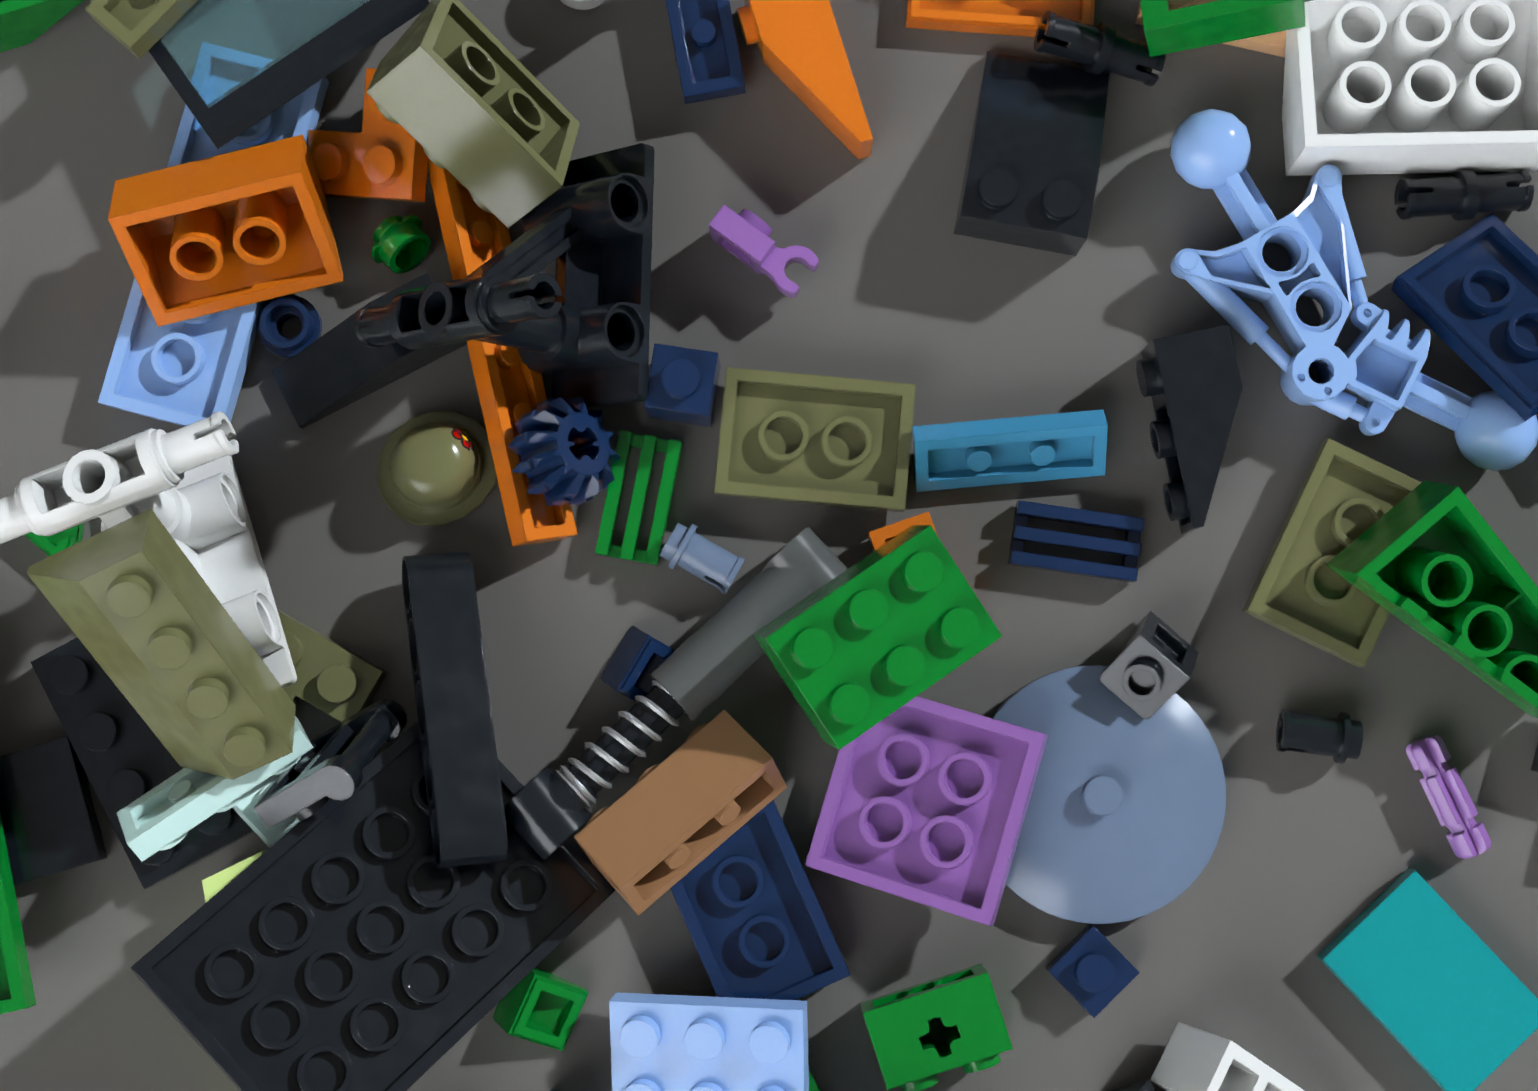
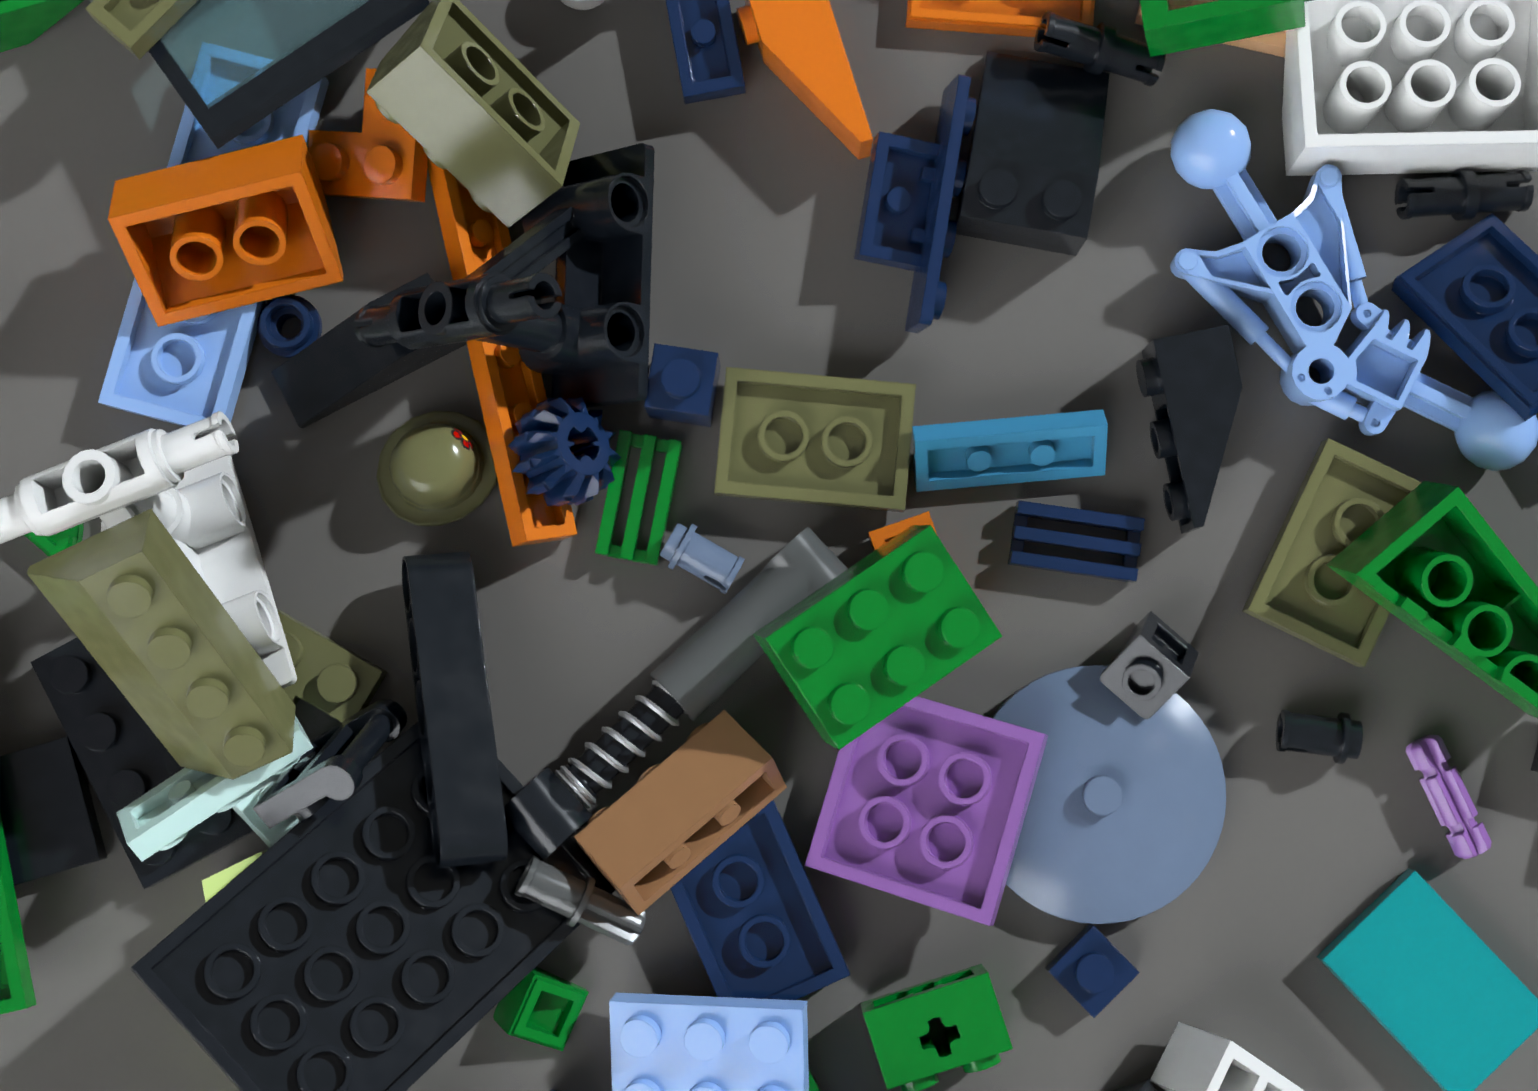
green plate [371,215,431,274] -> none
dark blue slope [601,626,675,701] -> none
medium lavender plate [709,205,819,298] -> none
none -> dark grey axle [515,855,646,945]
none -> dark blue bracket [854,74,976,333]

